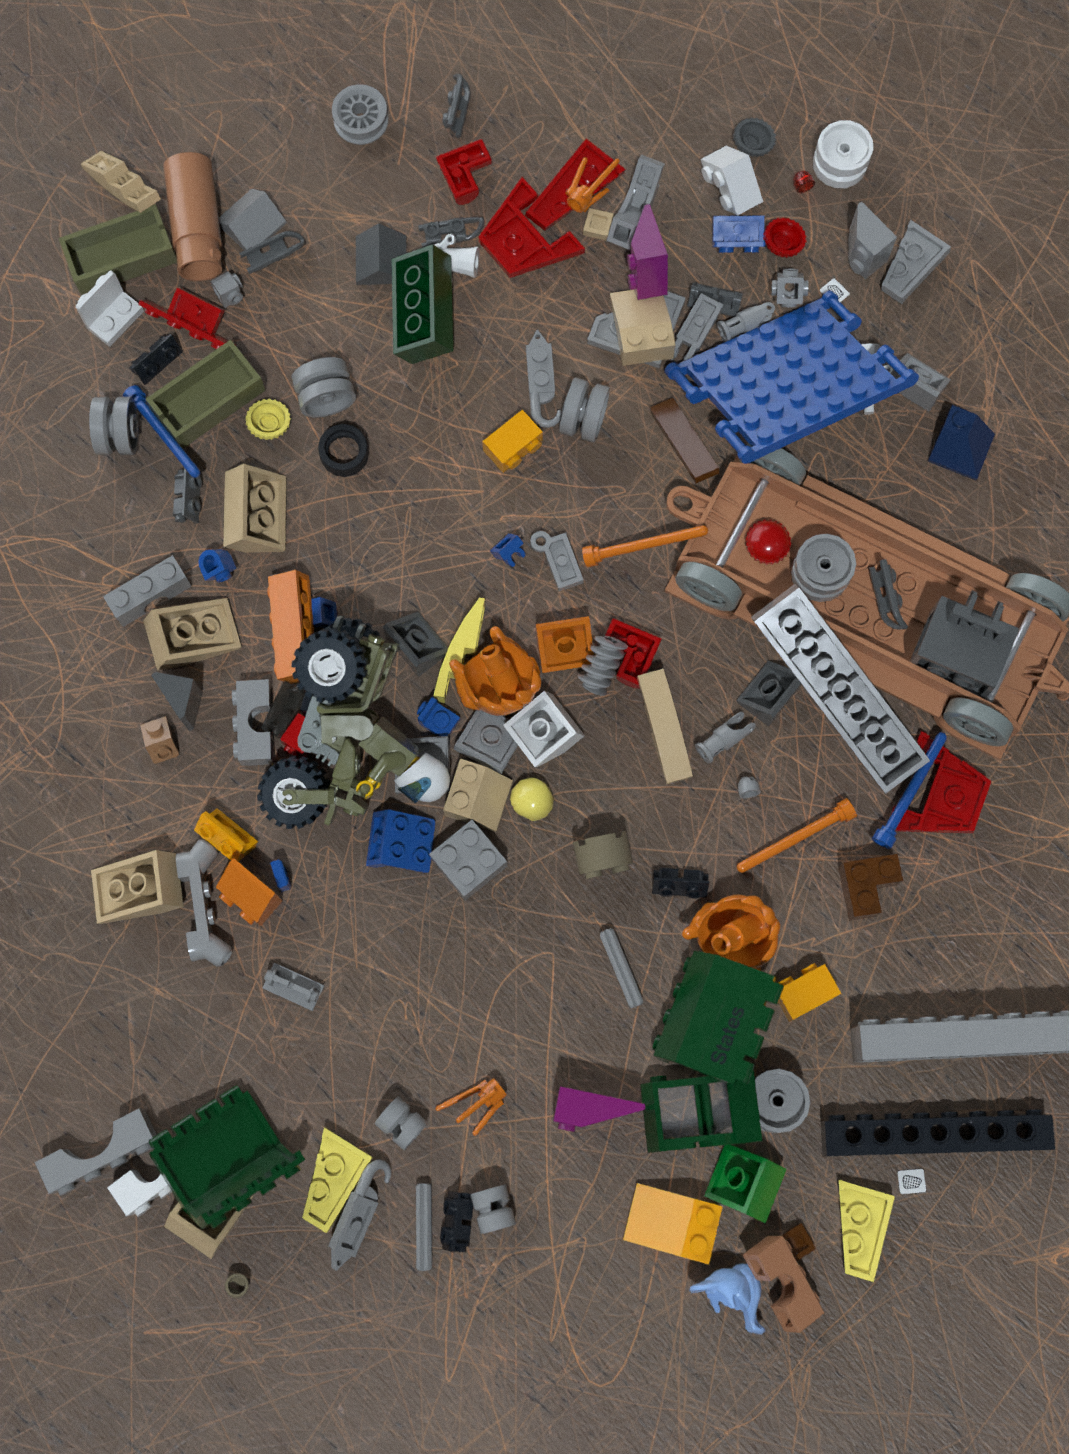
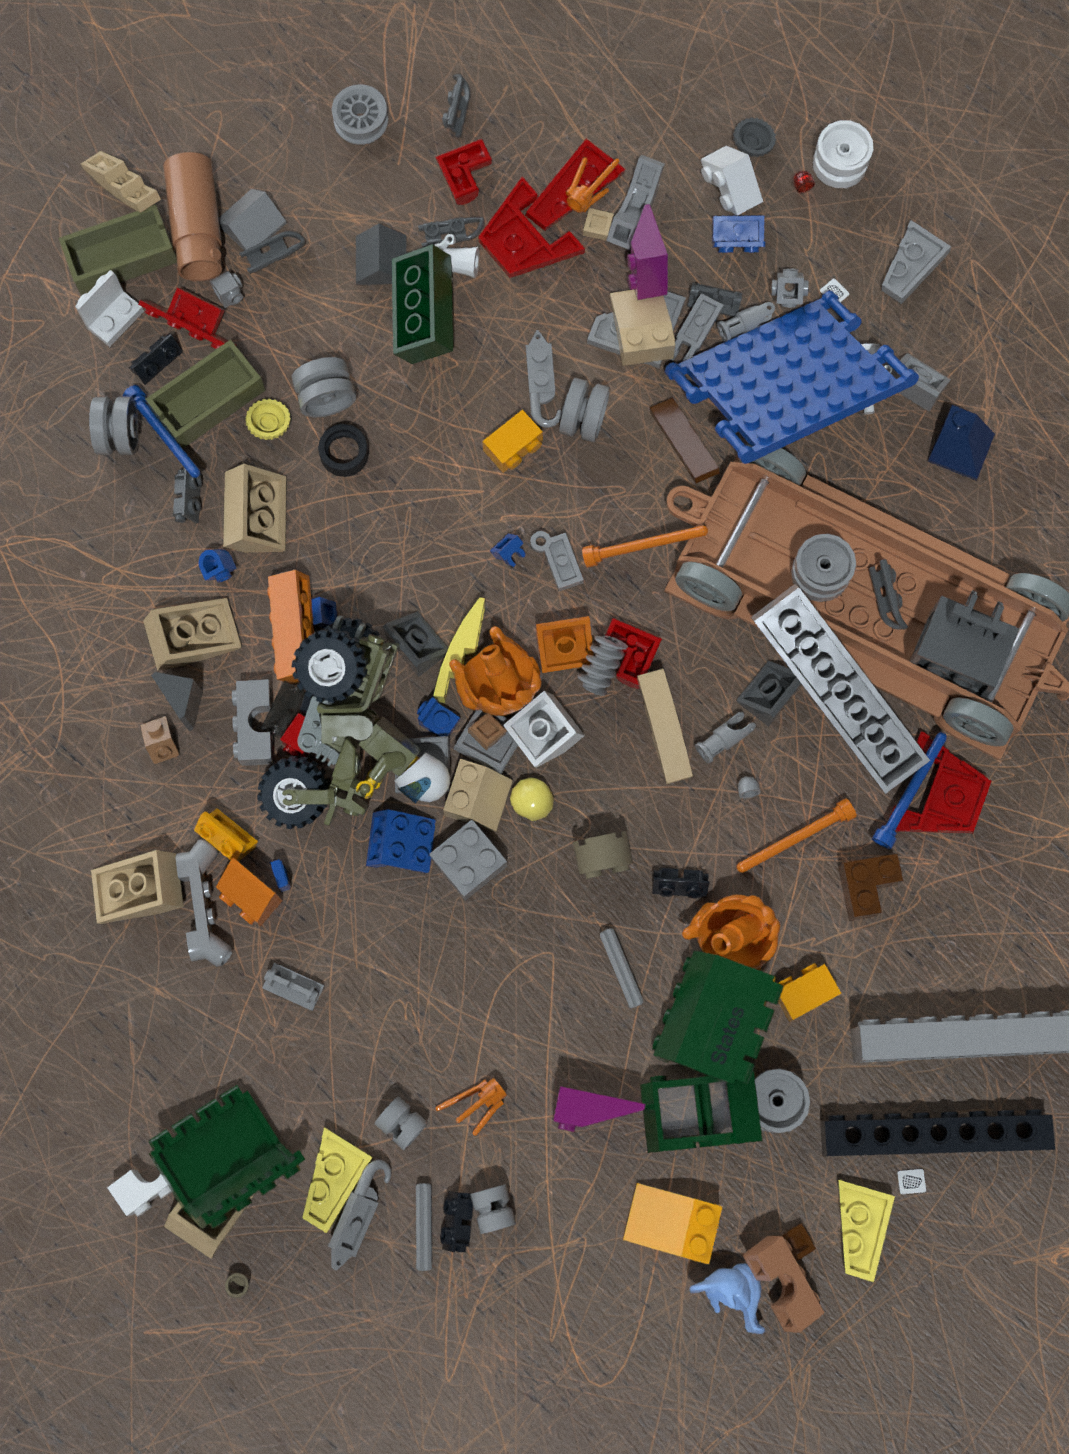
light grey arch [35,1108,157,1196] -> none
light grey arch [103,555,192,627] -> none
green slope [704,1145,787,1223] -> none
red hat [745,519,791,565] -> none
red hat [763,217,807,258] -> none
light grey slope [848,201,897,280] -> none
none -> medium nougat tile [468,713,507,751]

